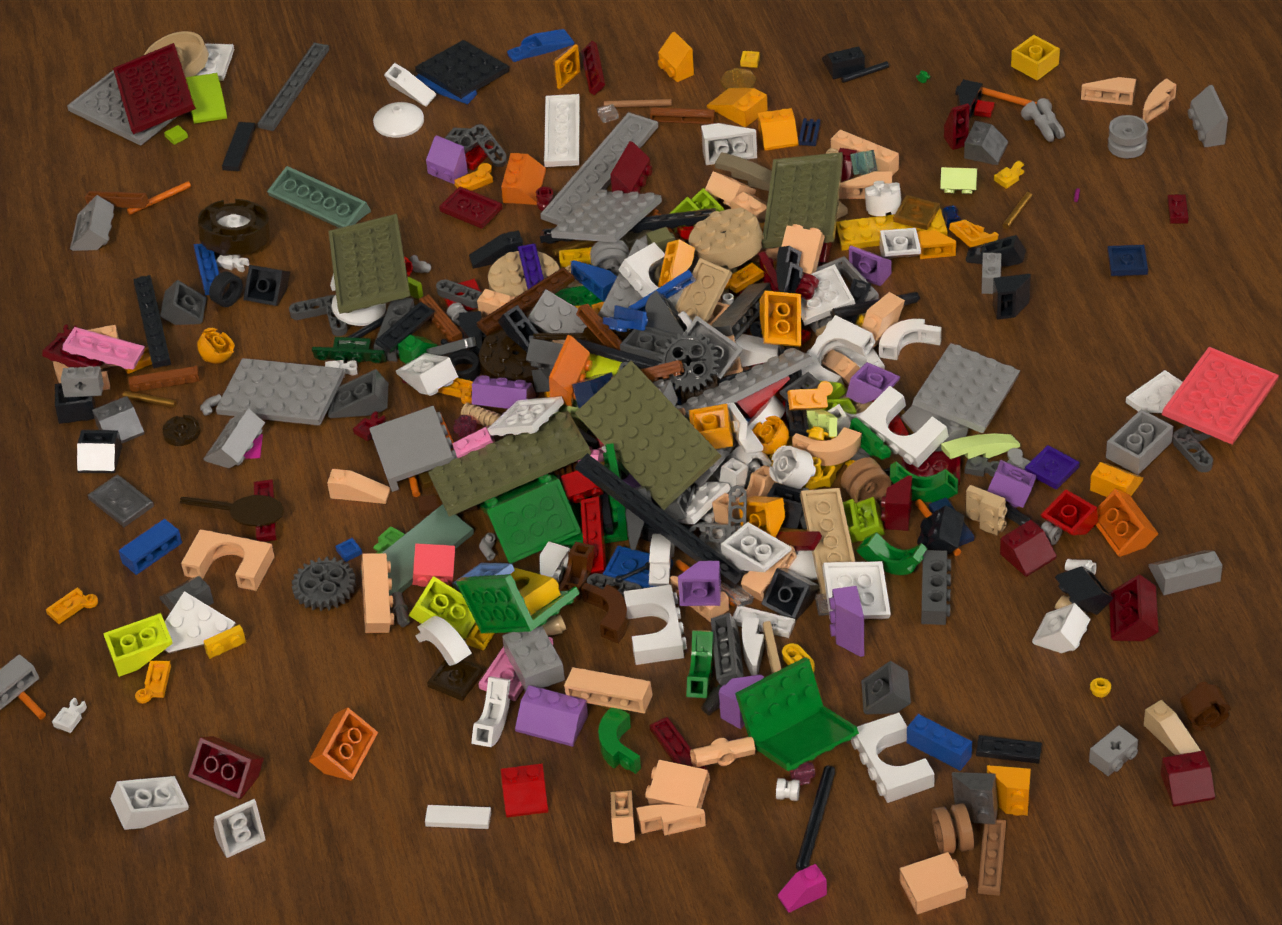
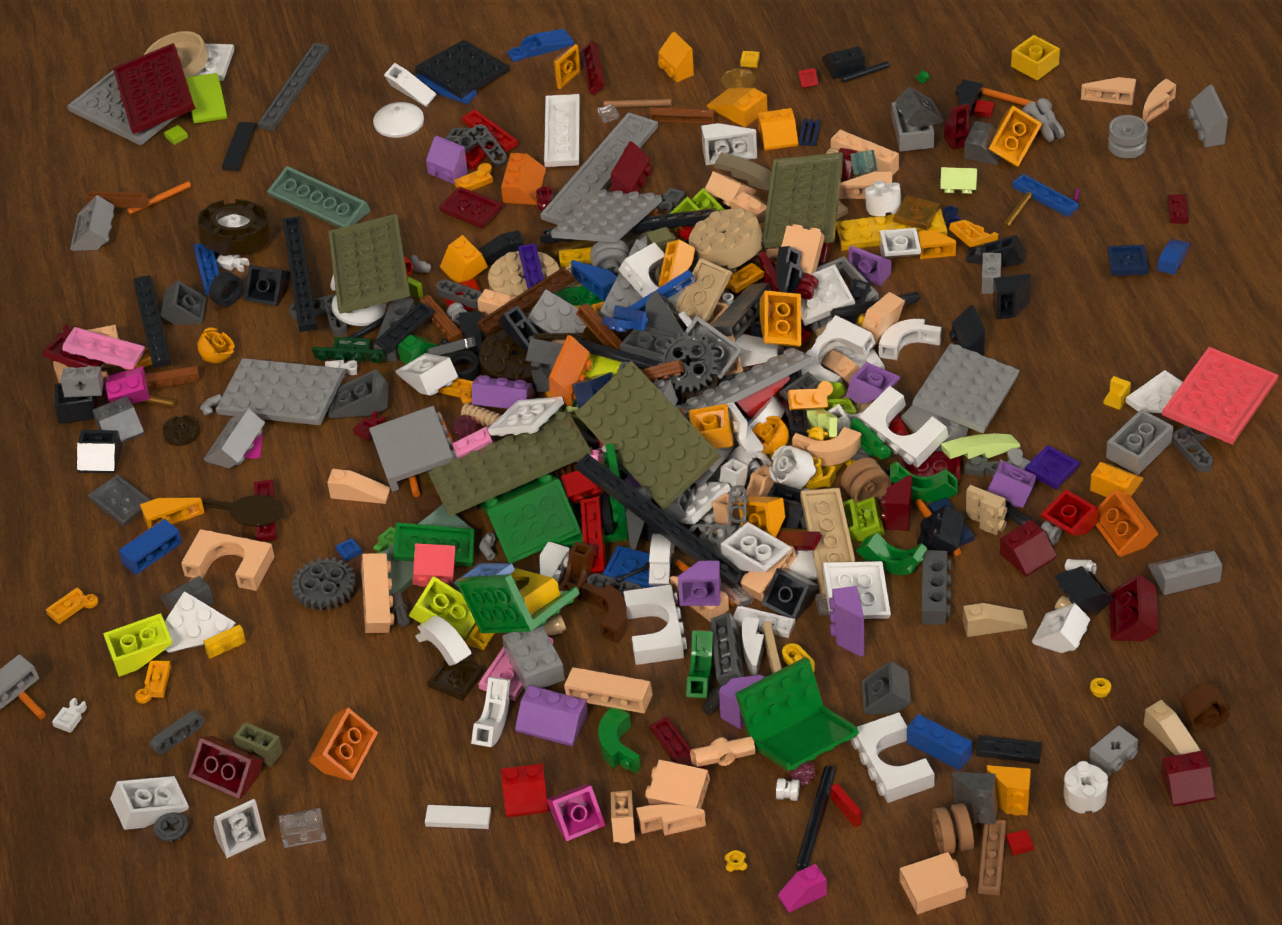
yellow plate [994,161,1024,189] -> none
none -> dark pink slope [105,366,150,404]
none -> light orange slope [140,498,205,529]
none -> dark grey beam [150,710,205,755]
none -> dark grey gear [154,812,188,843]
none -> olive brick [233,722,283,767]
none -> clear brick [278,808,326,848]
none -> black plate [283,216,317,332]
none -> green plate [393,522,474,567]
none -> light orange slope [440,235,488,283]
none -> red plate [462,109,518,153]
none -> dark pink slope [547,784,606,841]
none -> dark grey plate [659,187,685,214]
none -> yellow plate [725,850,747,872]
none -> red plate [798,68,818,88]
none -> red tile [831,783,862,828]
none -> light grey brick [892,102,934,151]
none -> flat silver slope [895,86,944,128]
none -> black slope [949,305,985,356]
none -> tan slope [963,603,1027,637]
none -> light orange slope [988,106,1042,167]
none -> red tile [1006,829,1034,856]
none -> blue tile [1012,174,1079,217]
none -> white brick [1063,761,1108,813]
none -> yellow panel [1103,376,1131,410]
none -> blue slope [1157,239,1190,275]

